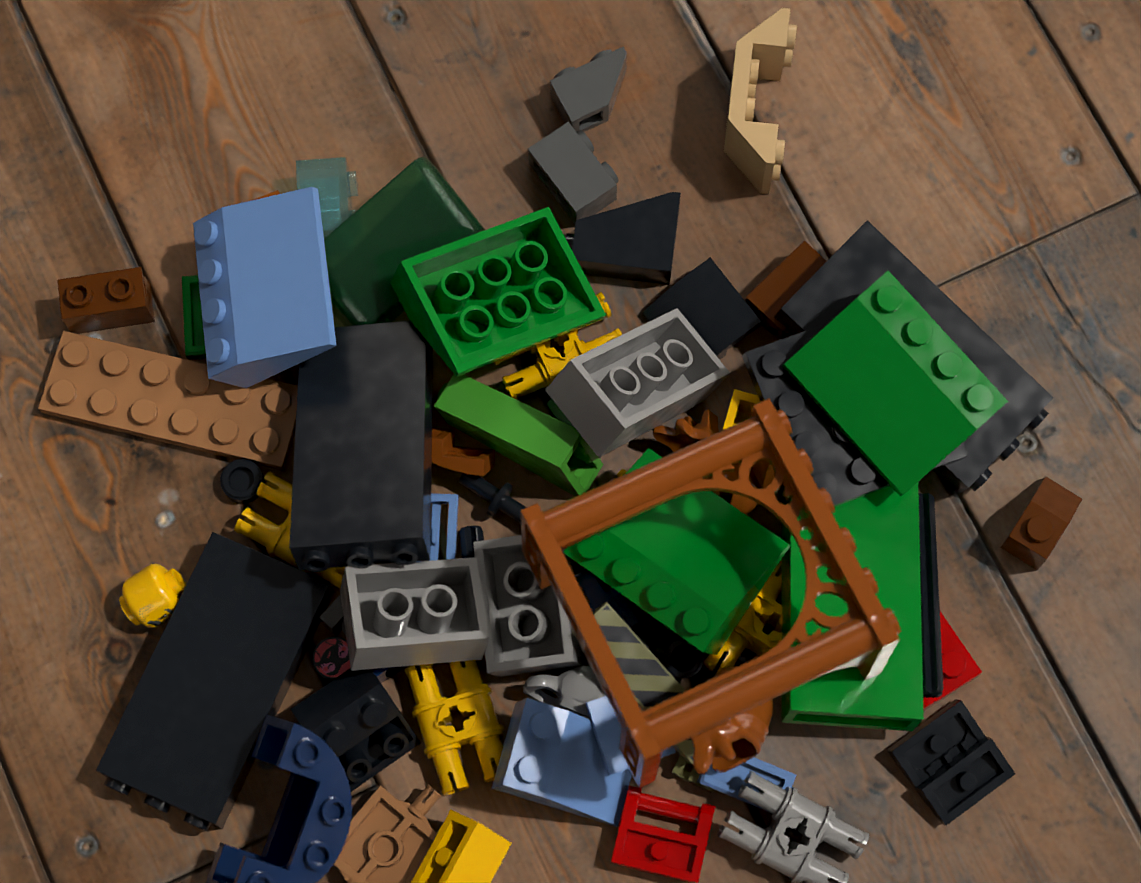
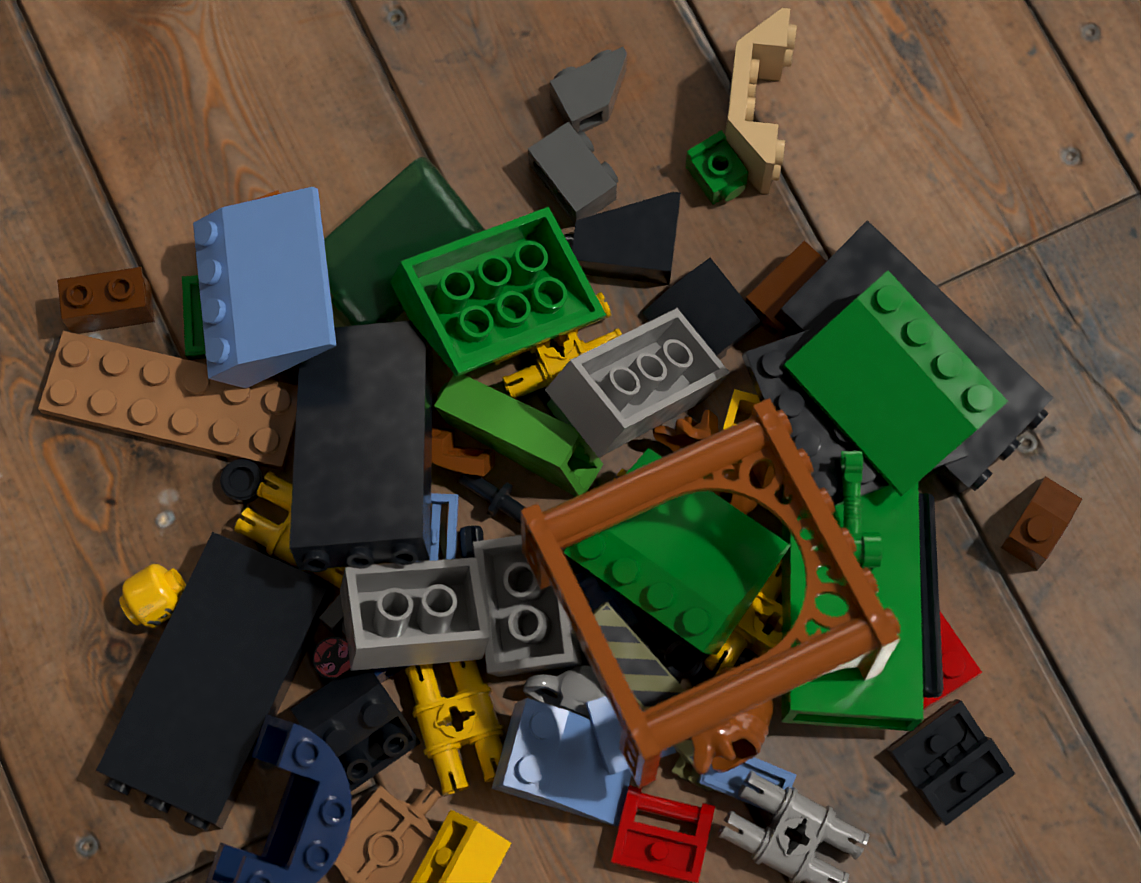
clear light blue brick [296,157,360,251] -> none
none -> green brick [685,130,749,205]
none -> green brick [841,451,882,568]

